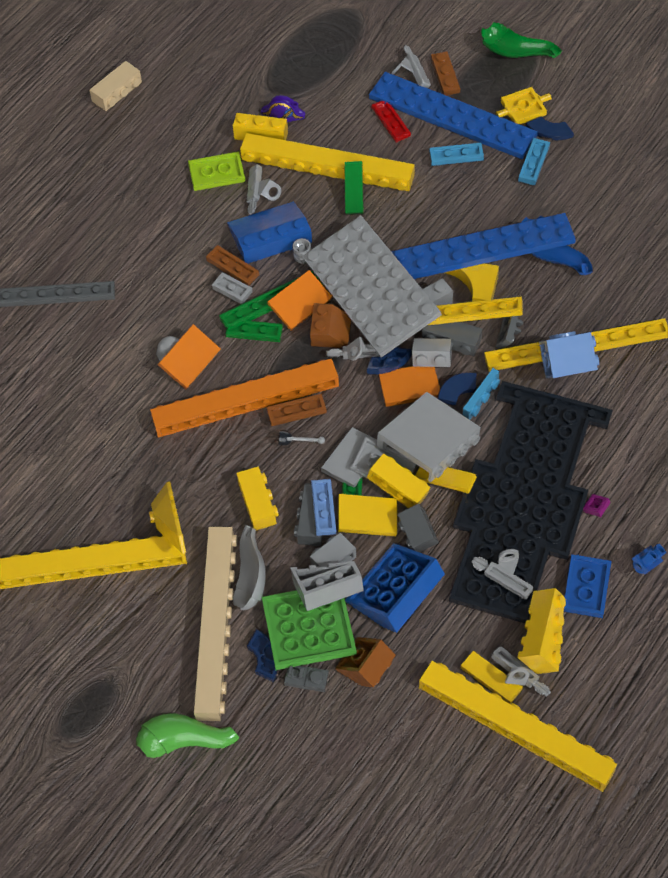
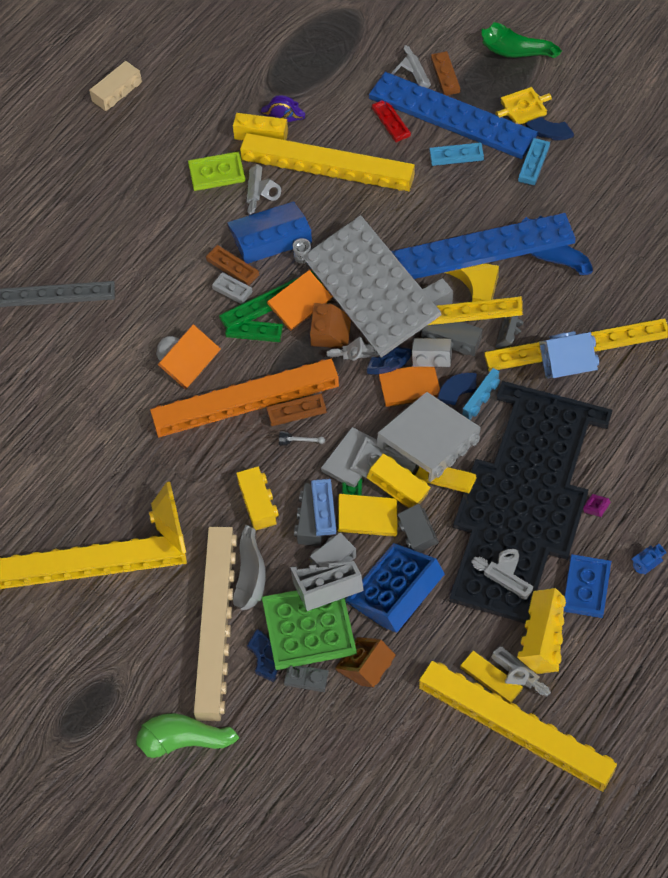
green tile [345,161,364,215] -> none

